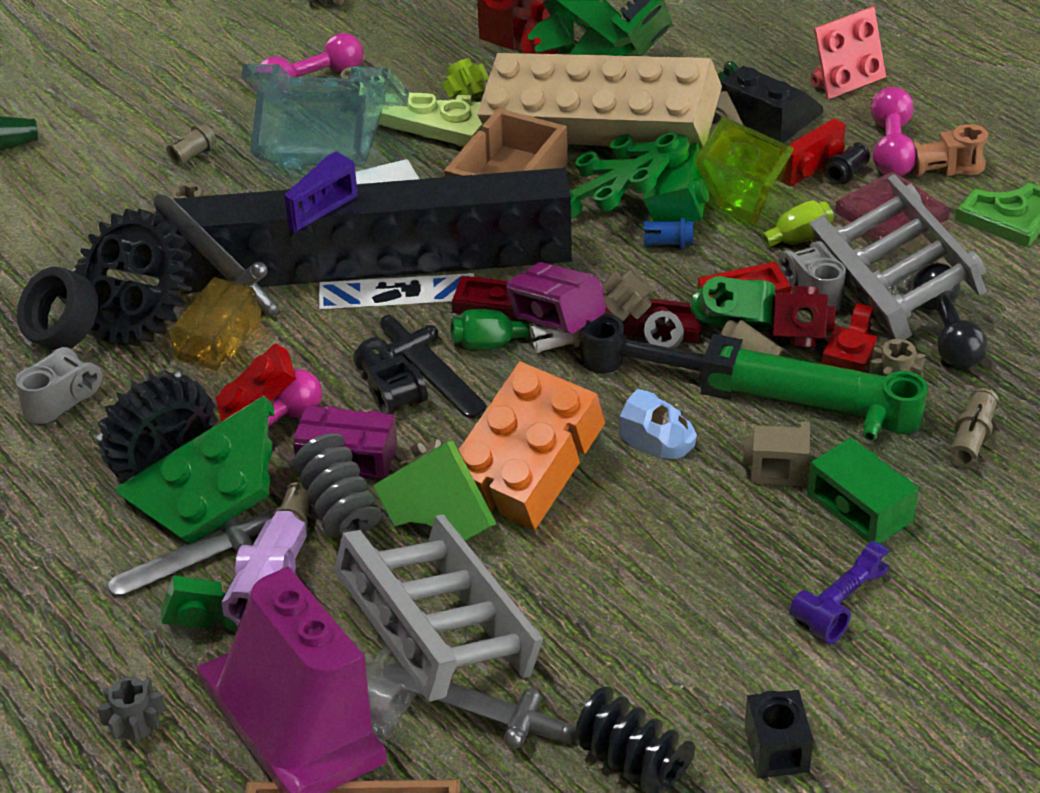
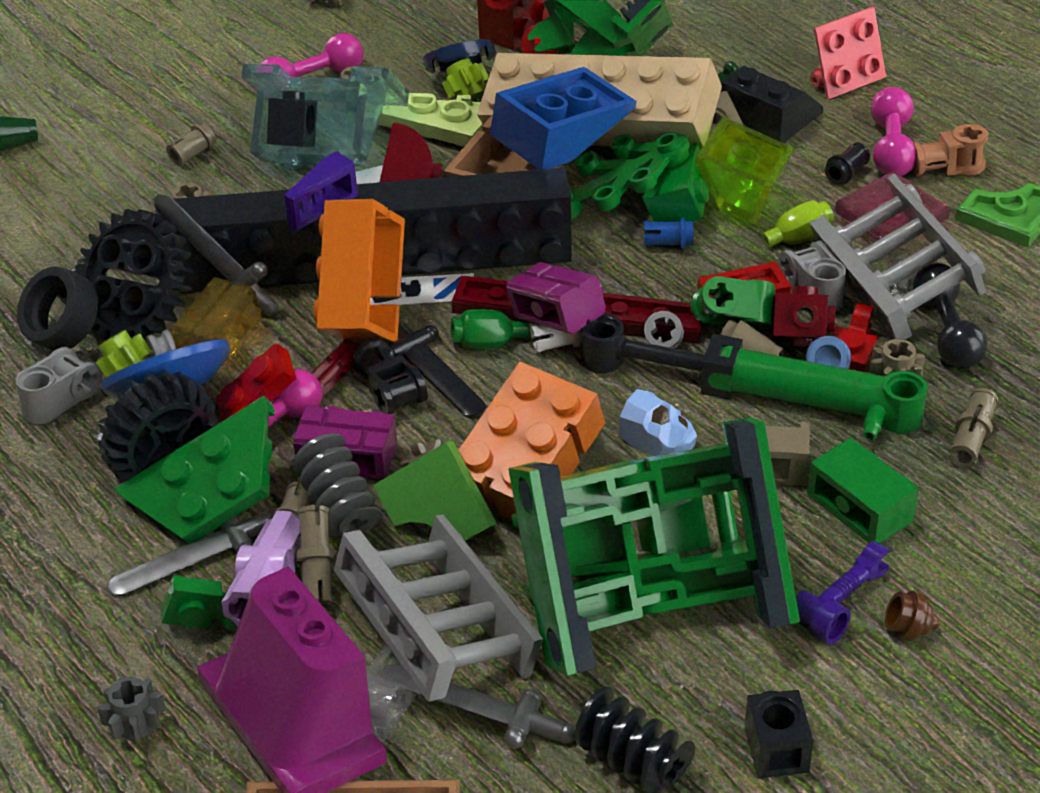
dark tan gear [602,268,653,321] -> none
red plate [779,118,846,187] -> none
none -> lime gear [95,330,151,378]
none -> blue dish [100,339,231,399]
none -> light grey bush [146,330,176,358]
none -> black brick [267,91,318,147]
none -> dark tan pin [296,505,335,606]
none -> dark red piece [311,339,359,397]
none -> orange piece [313,199,405,344]
none -> dark red brick [379,122,444,182]
none -> dark blue tile [423,39,496,73]
none -> blue slope [490,67,637,170]
none -> green container [508,417,800,676]
none -> medium blue tile [806,336,852,369]
none -> reddish brown plate [885,591,940,641]

